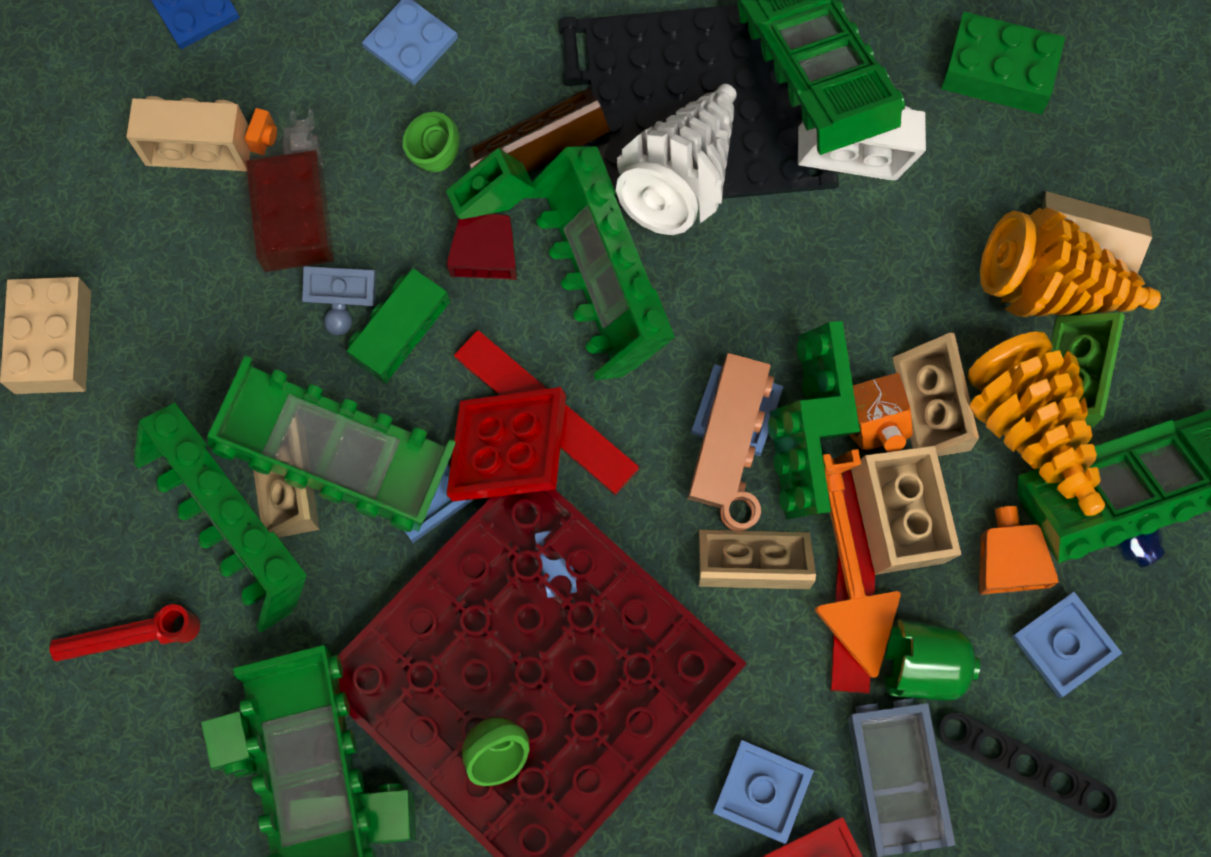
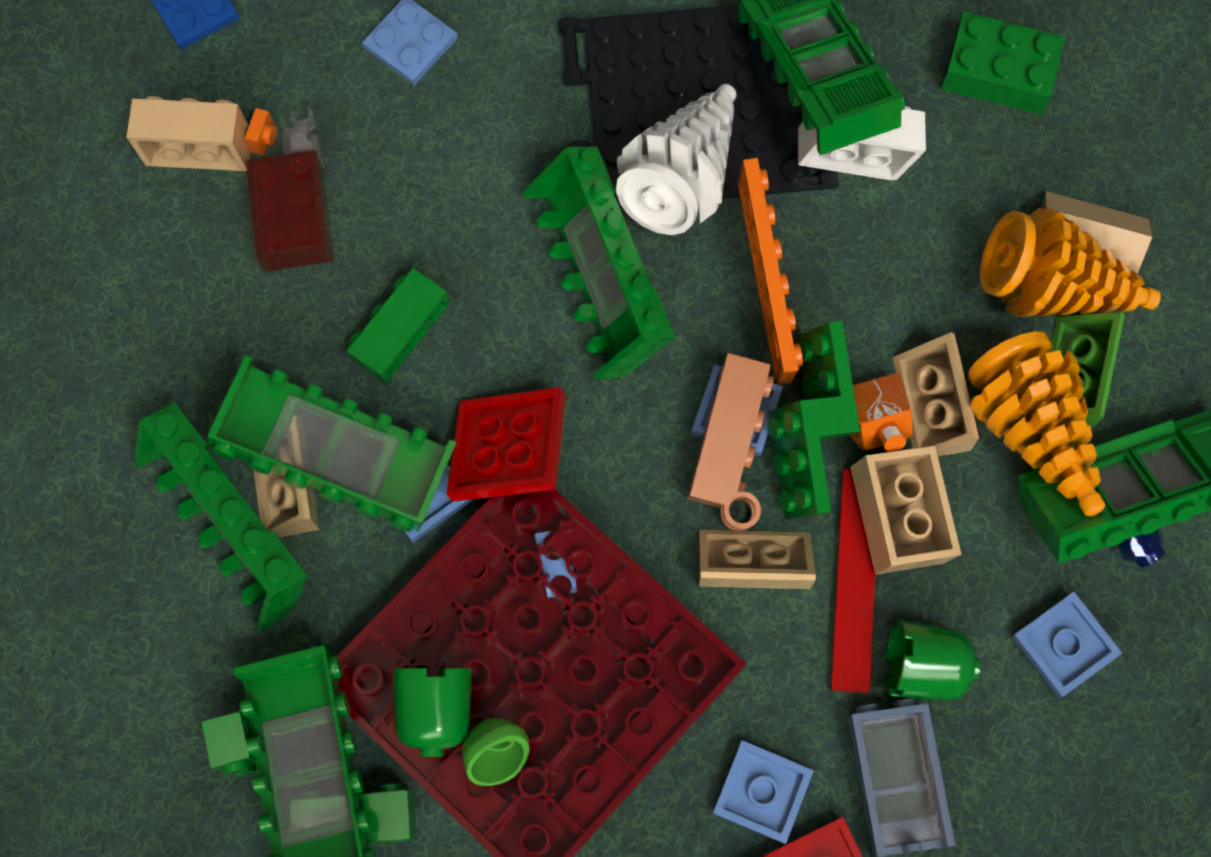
tan brick [0,277,91,394] -> none
red axle [49,604,200,662] -> none
sand blue plate [302,266,377,335] -> none
bright green hat [403,111,460,173] -> none
green slope [446,148,535,219] -> none
dark red torso [447,213,517,280] -> none
red tile [454,330,639,496] -> none
reddish brown slope [465,88,610,173] -> none
orange piece [815,449,901,678] -> none
black beam [936,712,1117,820] -> none
orange torso [979,506,1059,595] -> none
none -> green cylinder [393,668,472,757]
none -> orange plate [737,158,803,385]

